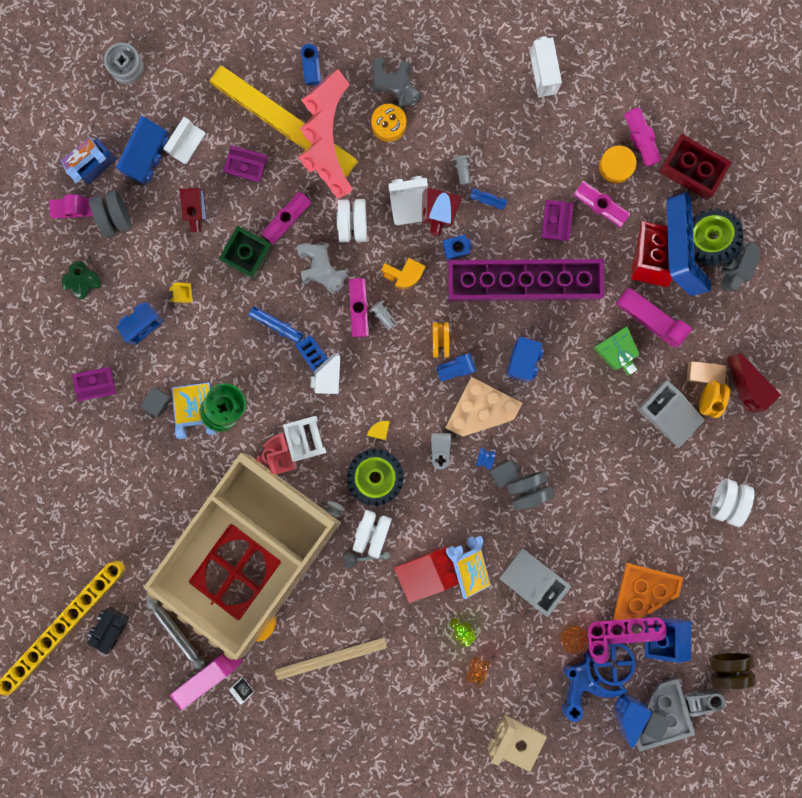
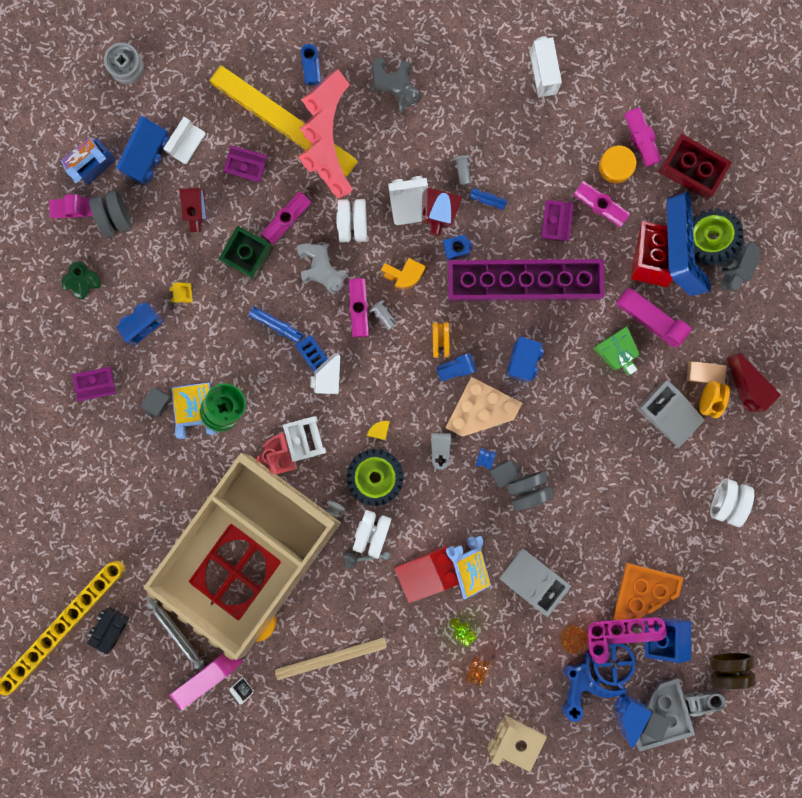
light orange head [371,104,406,142] -> none

